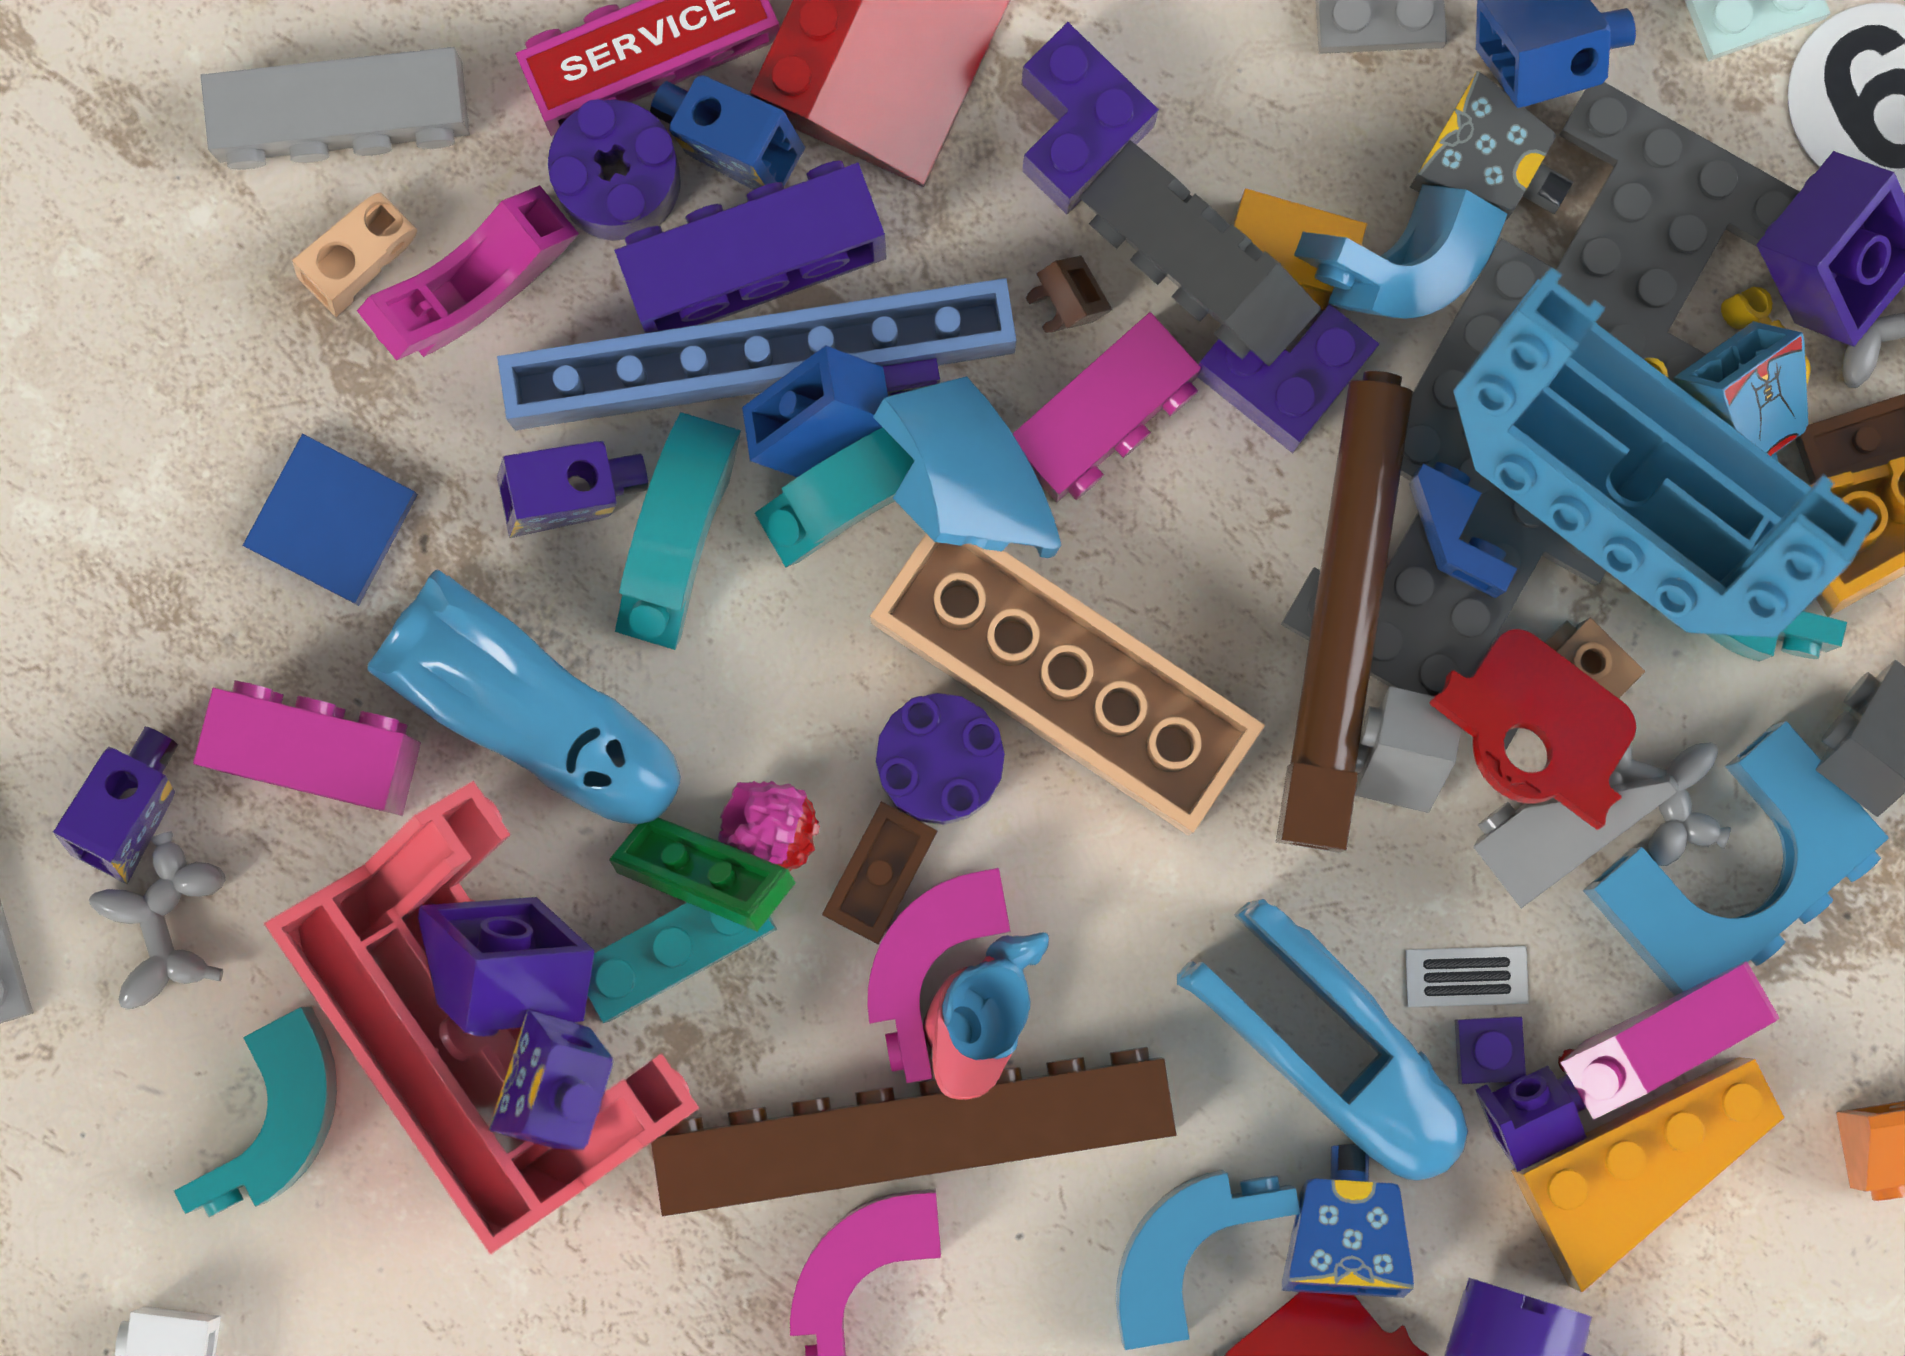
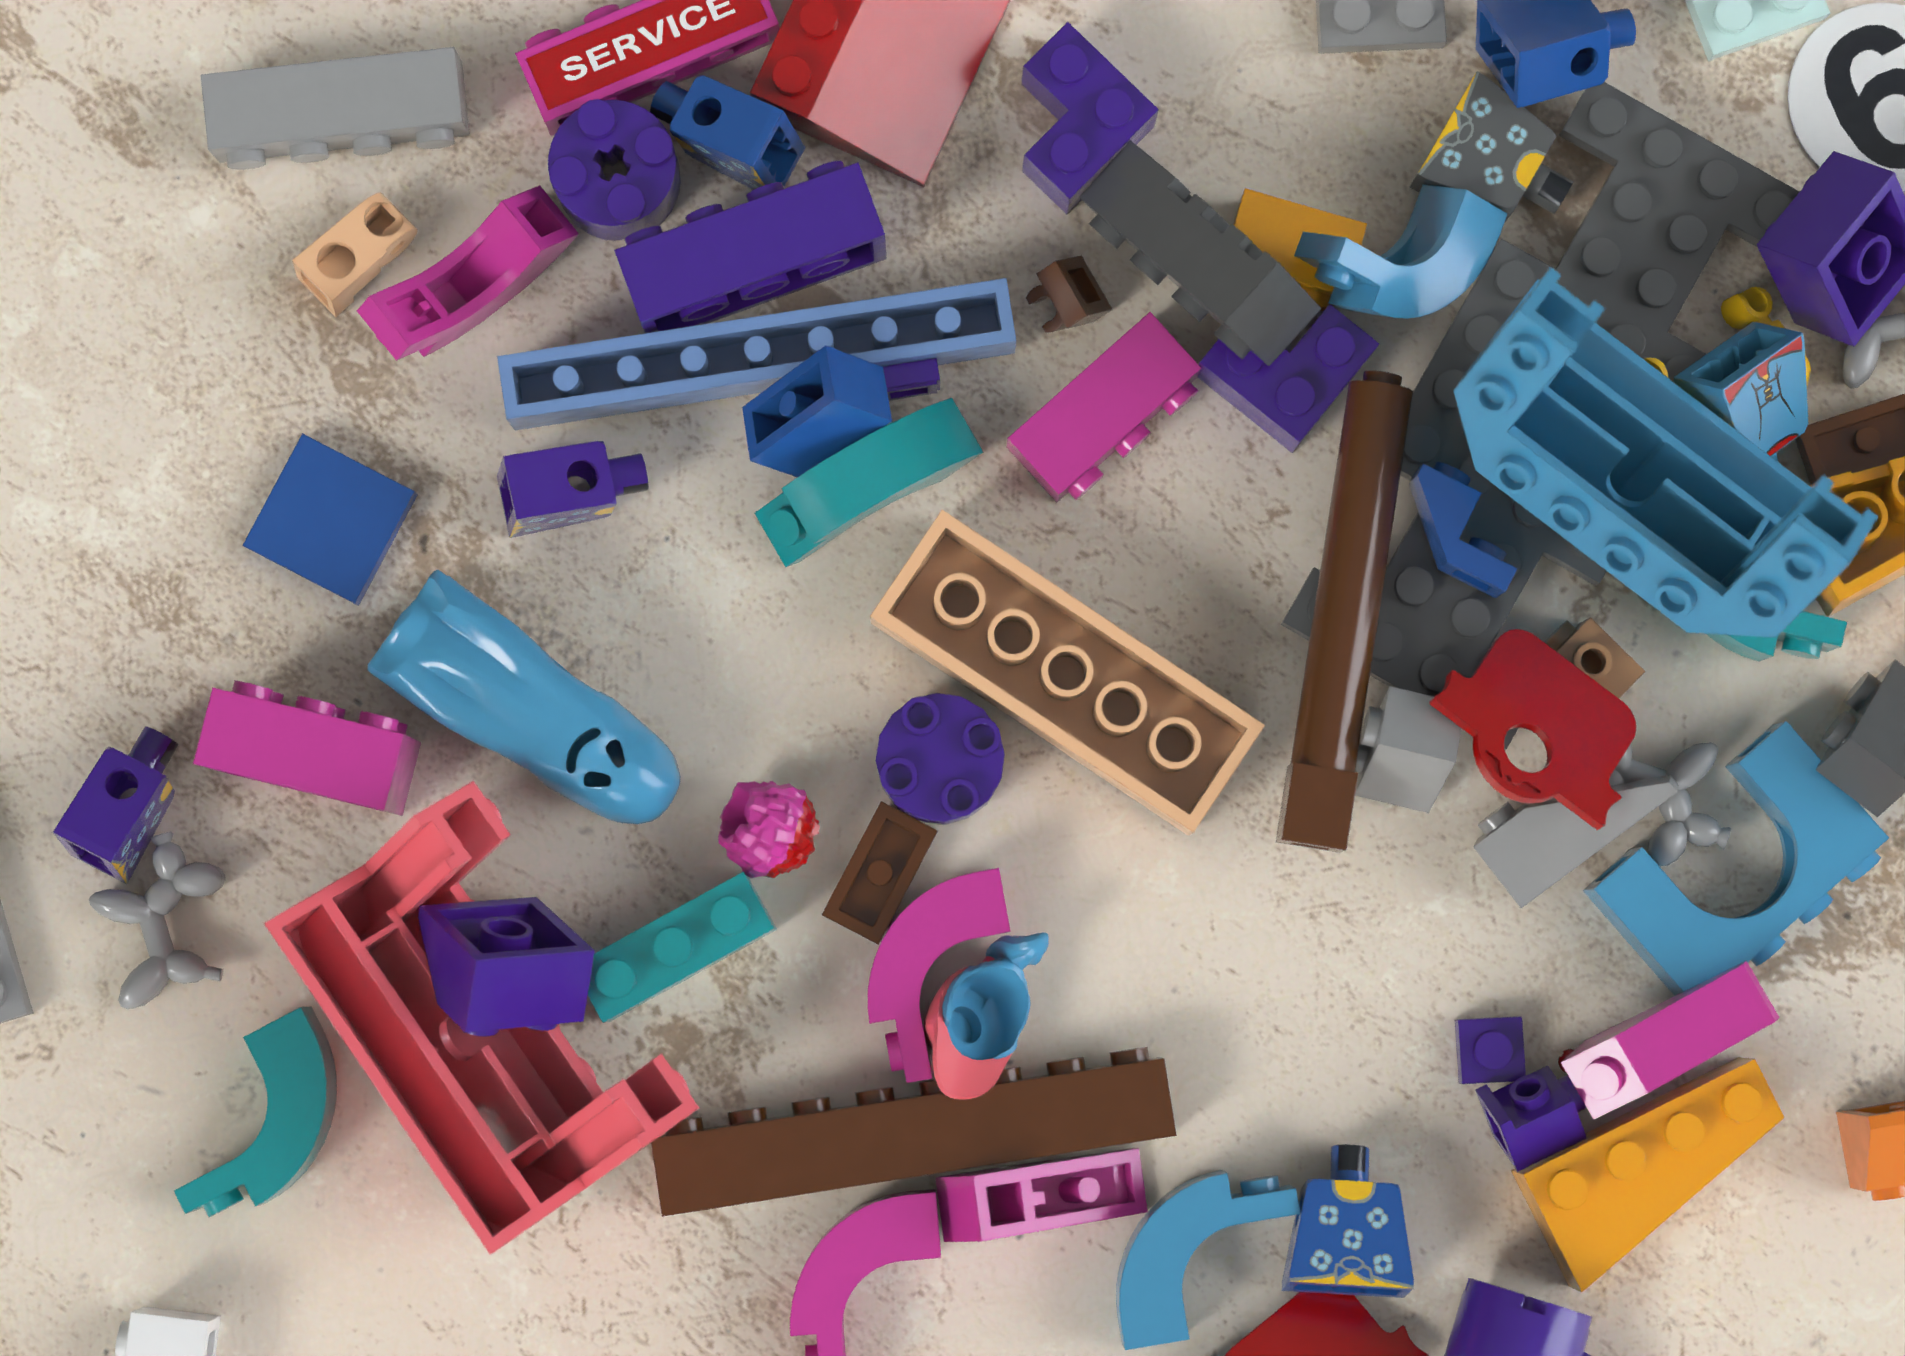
dark purple torso [489,1009,613,1150] -> none
green tile [609,817,796,932] -> none
teal arch [615,412,741,650] -> none
dark azure slope [873,376,1062,558] -> none
dark azure piece [1177,899,1468,1181] -> none
white sticker [1406,946,1529,1007] -> none
none -> dark pink slope [935,1148,1148,1242]

